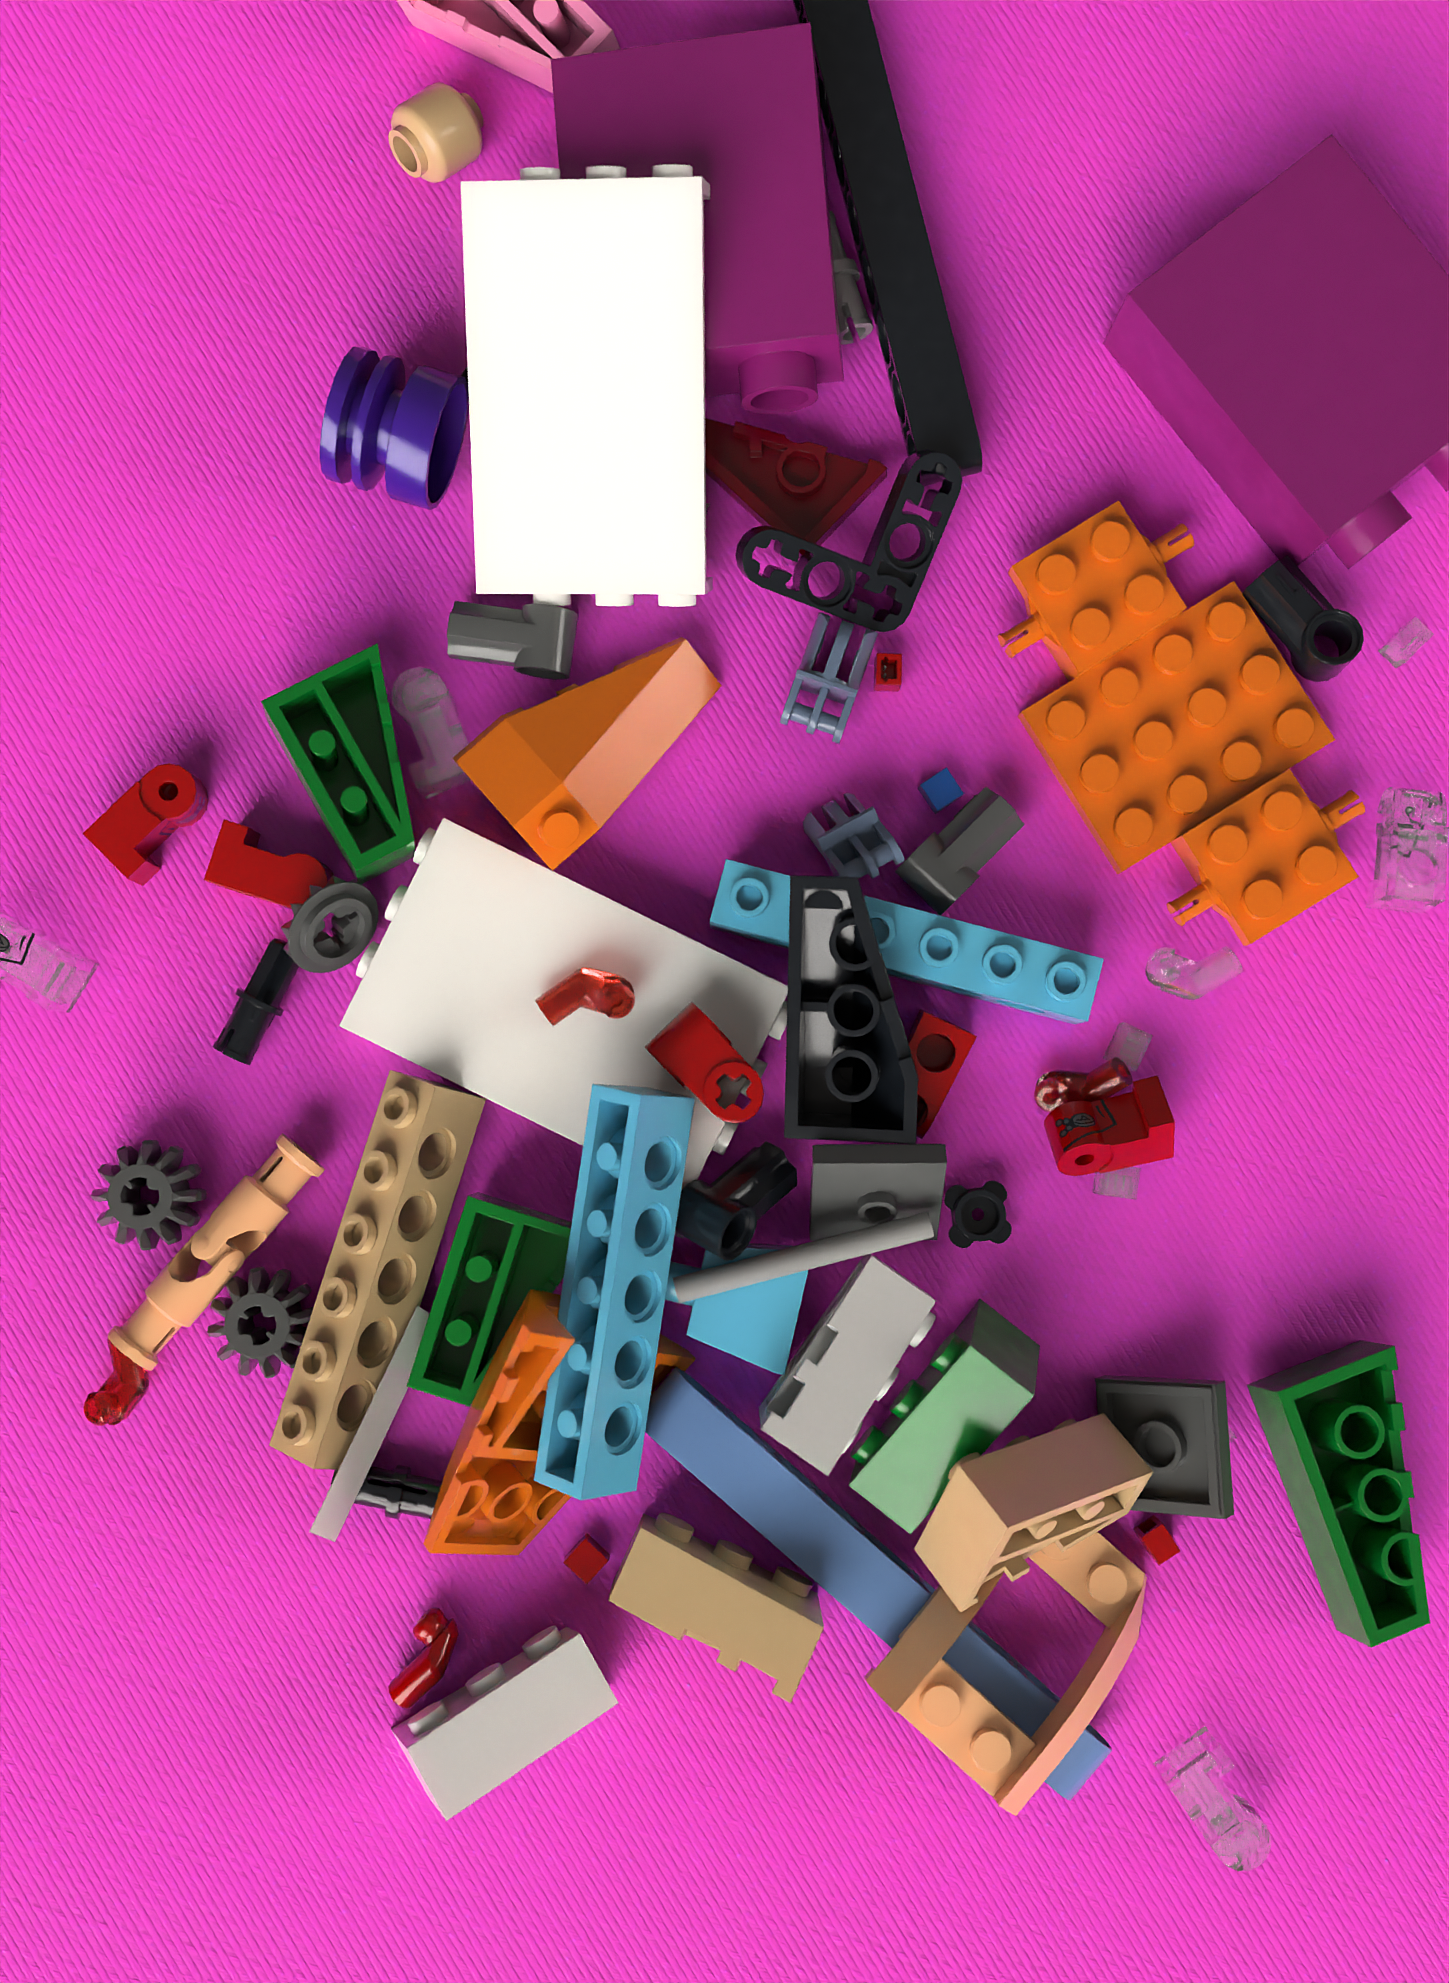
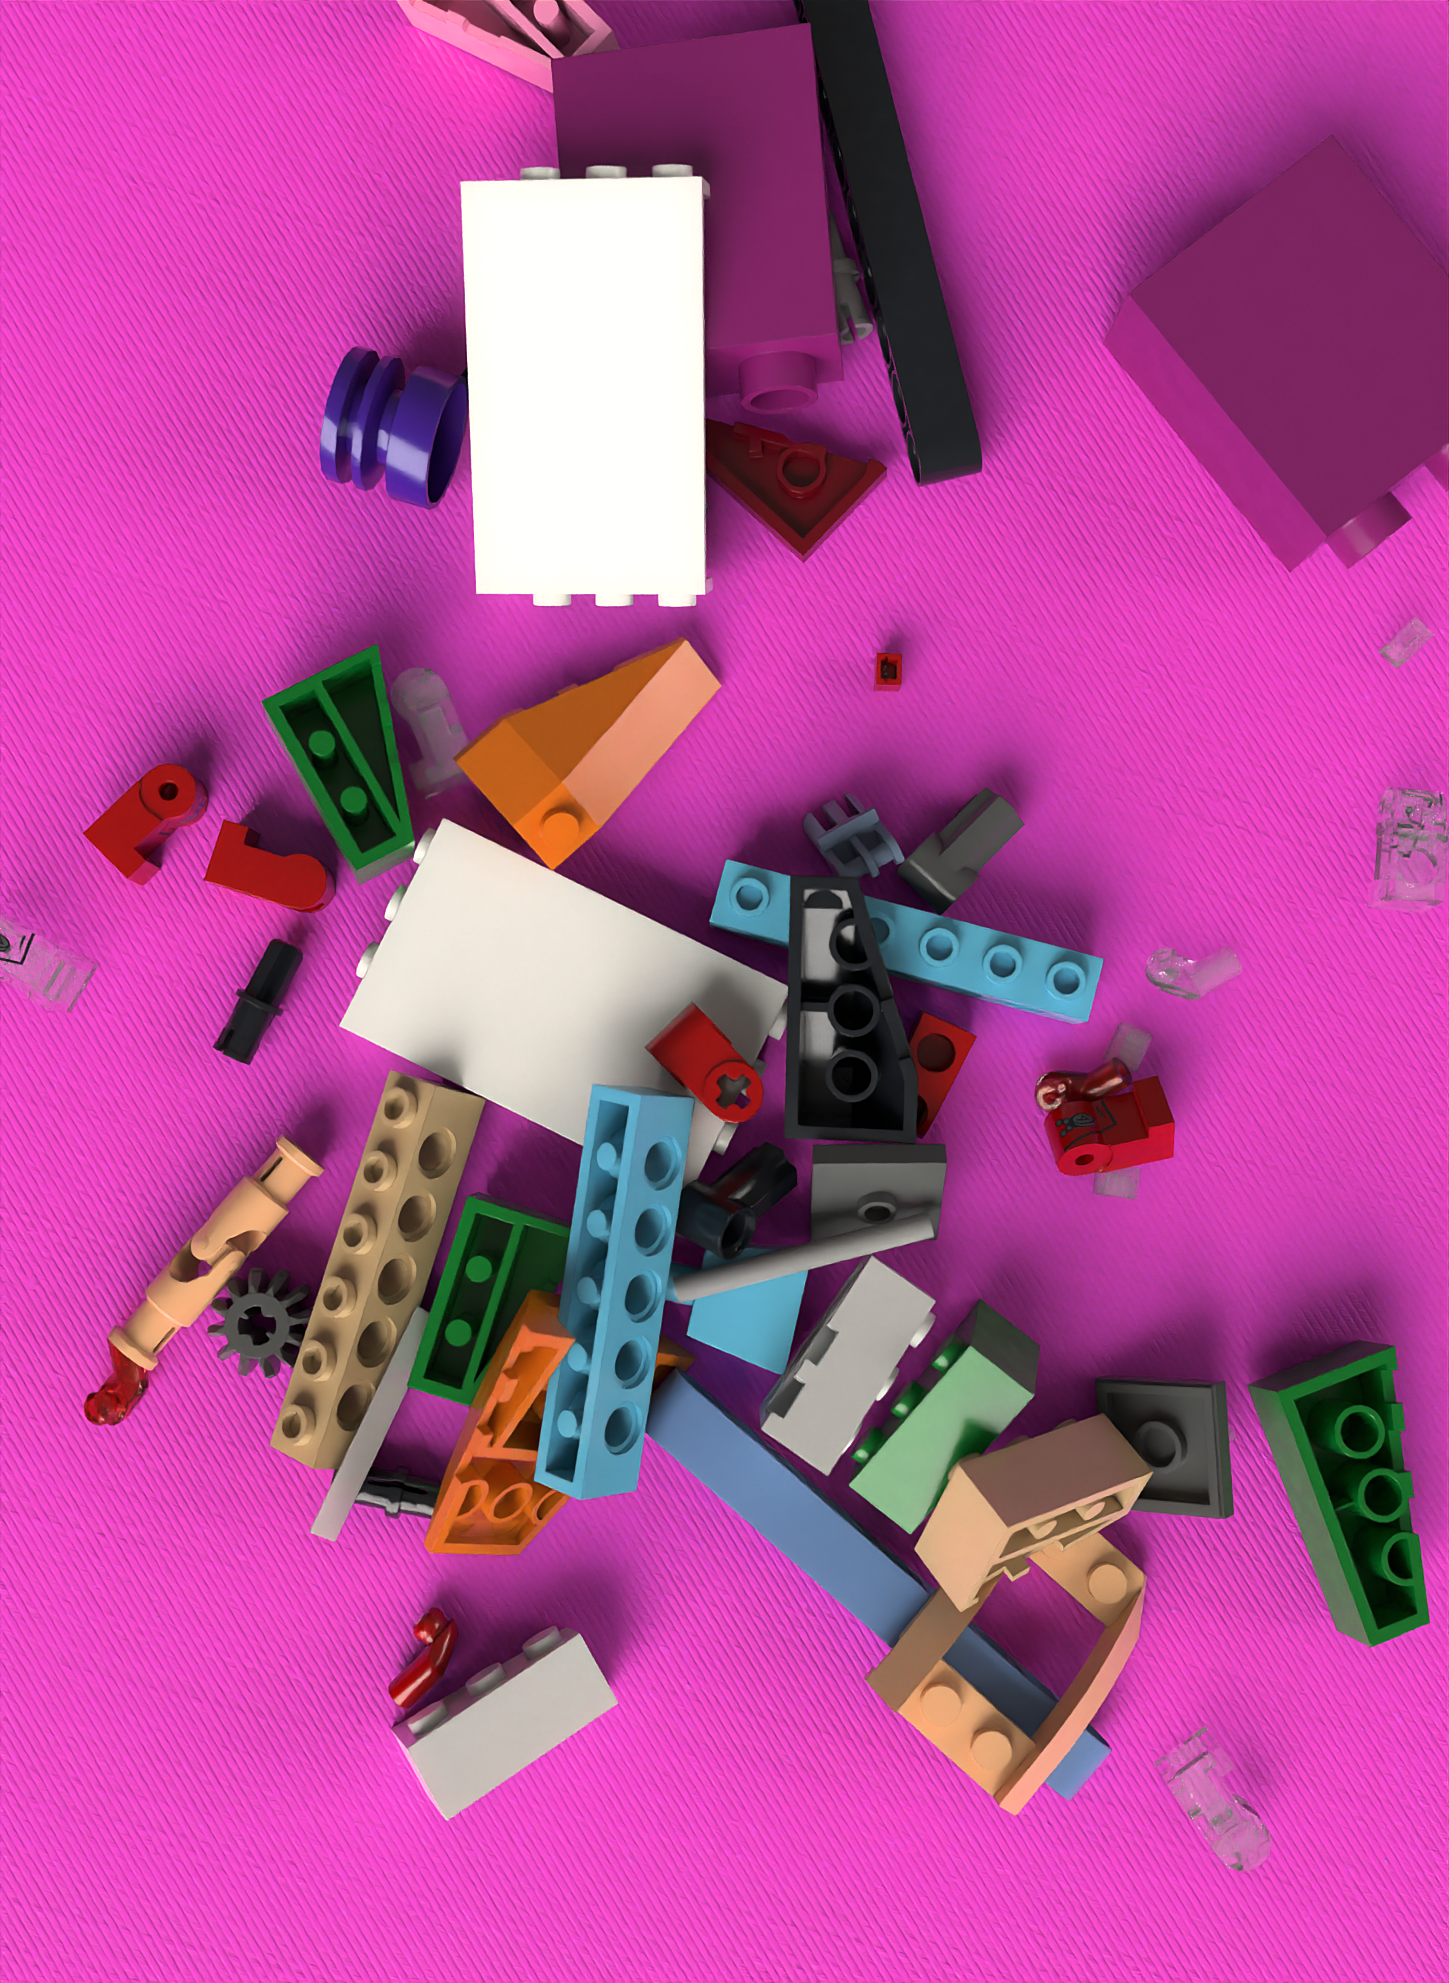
dark grey gear [90,1140,207,1250] -> none
dark grey gear [281,876,378,973] -> none
tan head [388,82,483,183] -> none
dark grey piece [447,601,578,680] -> none
clear red arm [535,967,635,1026] -> none
red piece [563,1533,610,1584] -> none
tan wedge [608,1513,824,1703] -> none
black beam [735,449,962,632] -> none
sand blue arm [780,612,878,744] -> none
blue piece [918,767,964,814] -> none
black plate [944,1181,1012,1248] -> none
orange piece [998,500,1365,946] -> none
red piece [1133,1515,1180,1565] -> none
black piece [1242,555,1364,682] -> none

